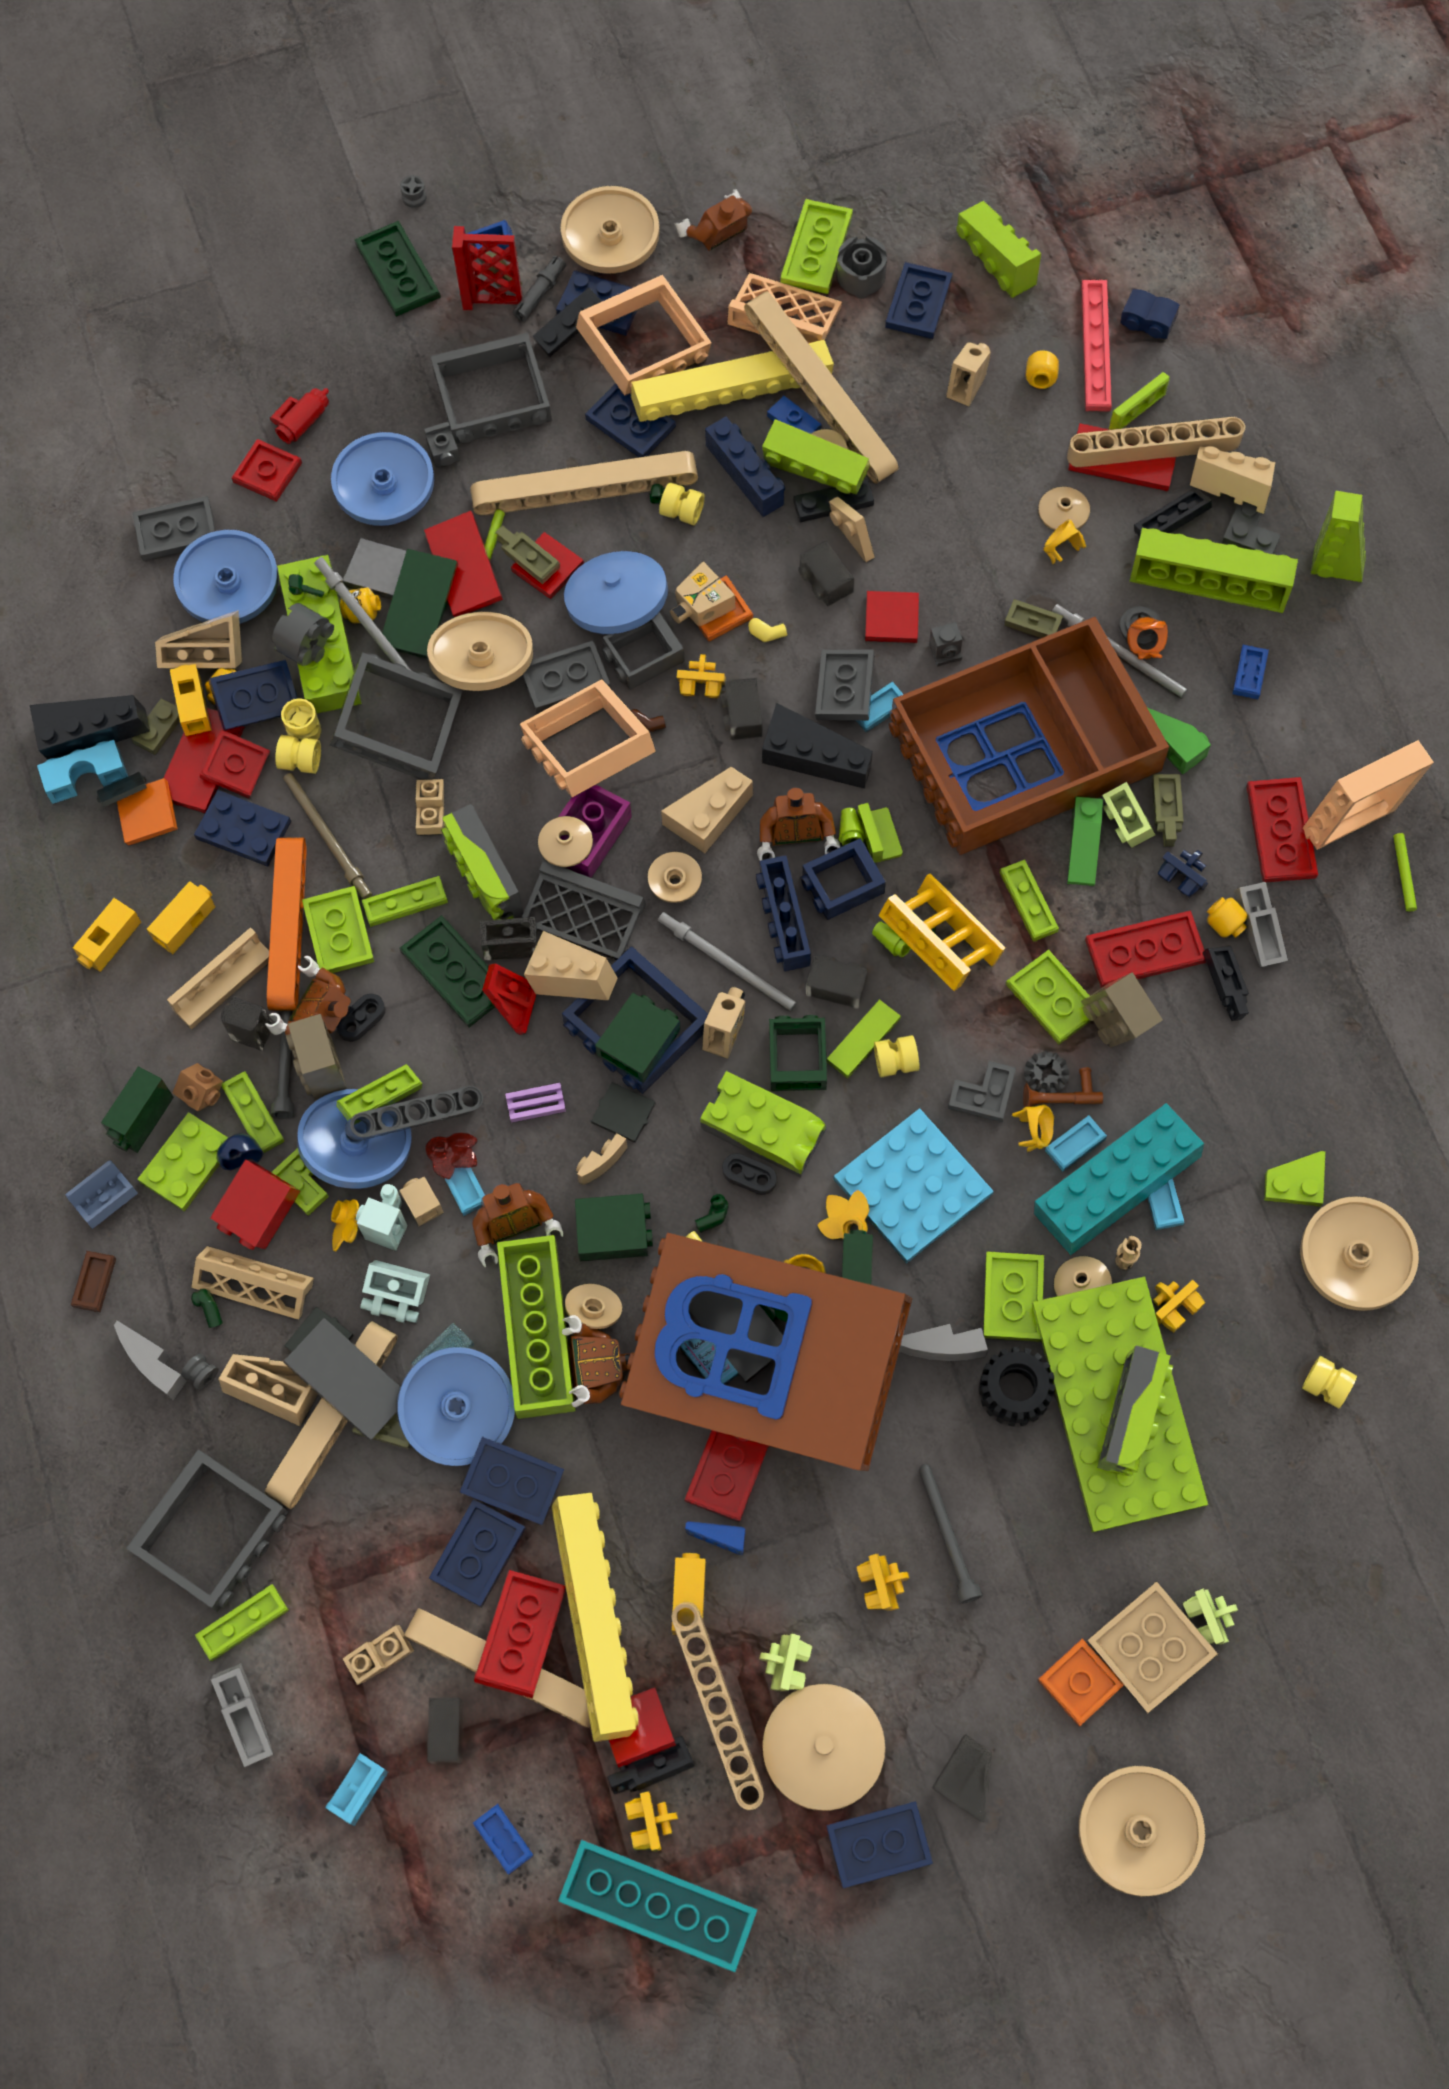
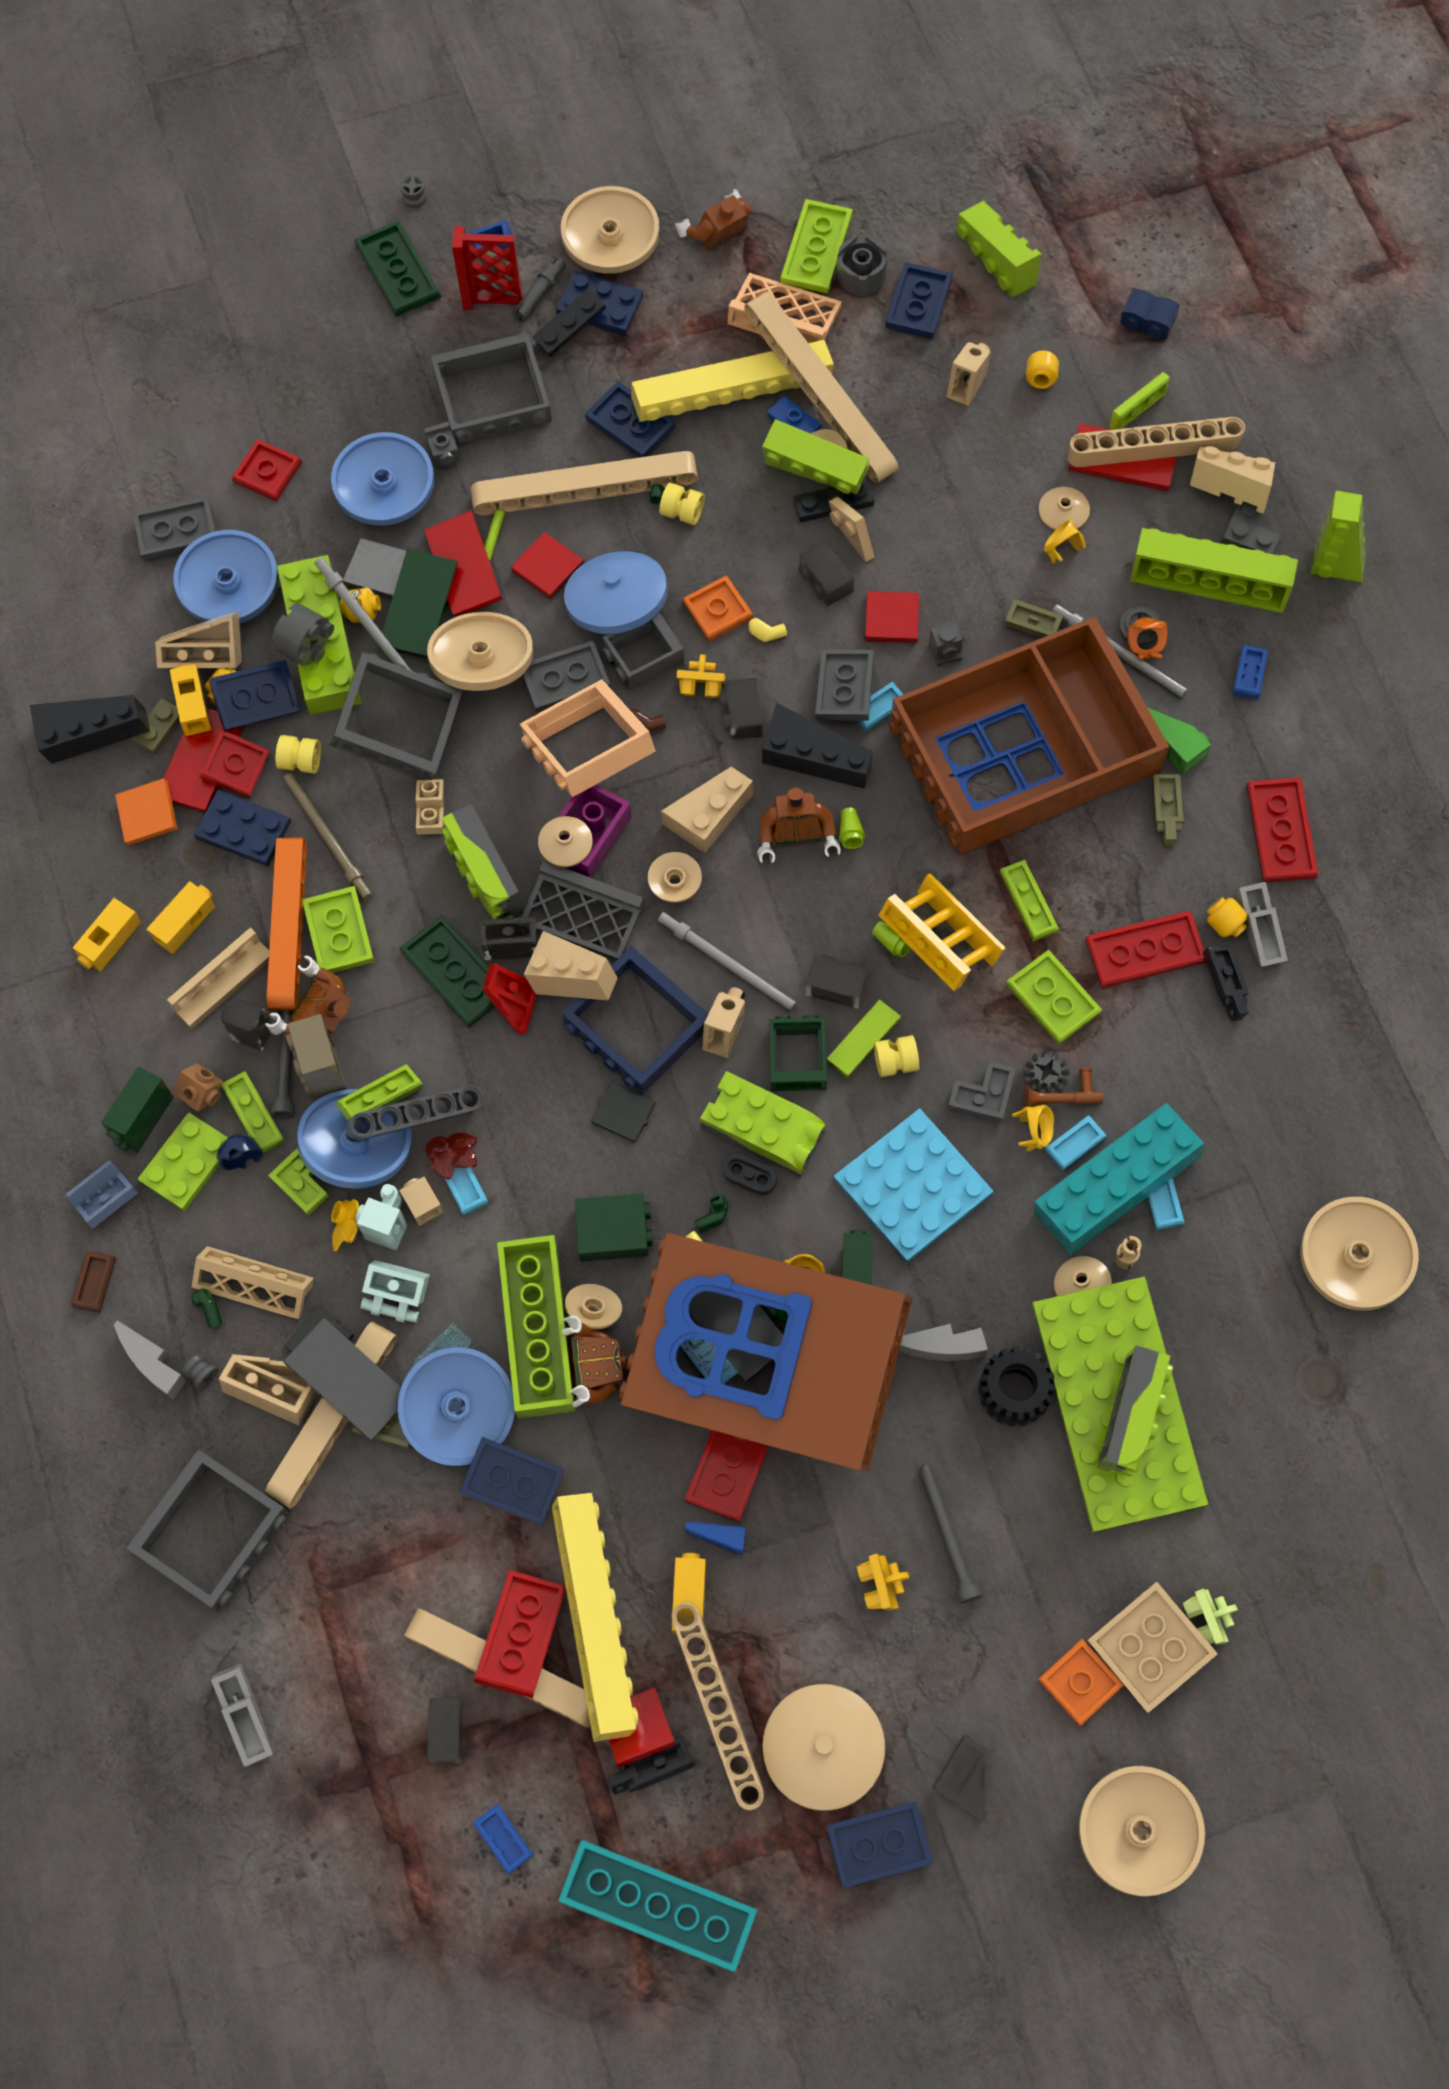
medium azure arch [37,740,128,804] -> none
pearl dark grey piece [96,772,147,807] -> none
lime tile [195,1584,289,1661] -> none
red brick [210,1159,301,1250] -> none
red piece [270,388,329,444] -> none
light yellow wheel [281,698,321,742] -> none
dark green hand [288,574,324,598] -> none
medium azure hinge [326,1753,388,1826] -> none
black plate [336,993,386,1042] -> none
tan slope [343,1625,414,1685] -> none
lime tile [362,876,448,927] -> none
dark blue plate [429,1499,526,1608] -> none
dark orange torso [472,1183,563,1267] -> none
olive hinge [495,525,560,584] -> none
lavender tile [505,1083,566,1123] -> none
light nougat window [576,275,712,395] -> none
tan slope [576,1133,628,1185] -> none
dark green brick [595,993,680,1084] -> none
yellow hips [625,1792,678,1852] -> none
tan torso [670,562,735,626] -> none
dark blue brick [705,416,785,517] -> none
dark blue brick [756,855,811,972] -> none
yellowish green hips [759,1634,812,1691] -> none
dark blue window [800,838,886,920] -> none
yellow plate [818,1190,869,1239] -> none
lime panel [857,803,903,863] -> none
lime plate [983,1252,1044,1342] -> none
bright green slope [1067,797,1103,886] -> none
coral tile [1081,280,1112,411] -> none
dark tan brick [1081,972,1163,1048] -> none
yellowish green brick [1103,782,1155,848] -> none
black plate [1134,488,1212,536] -> none
yellow hips [1153,1280,1205,1333] -> none
dark blue hips [1158,850,1208,898] -> none
lime wing [1264,1151,1325,1207] -> none
light yellow wheel [1302,1356,1357,1409] -> none
light nougat window [1303,740,1434,850] -> none
lime bar [1393,833,1417,912] -> none

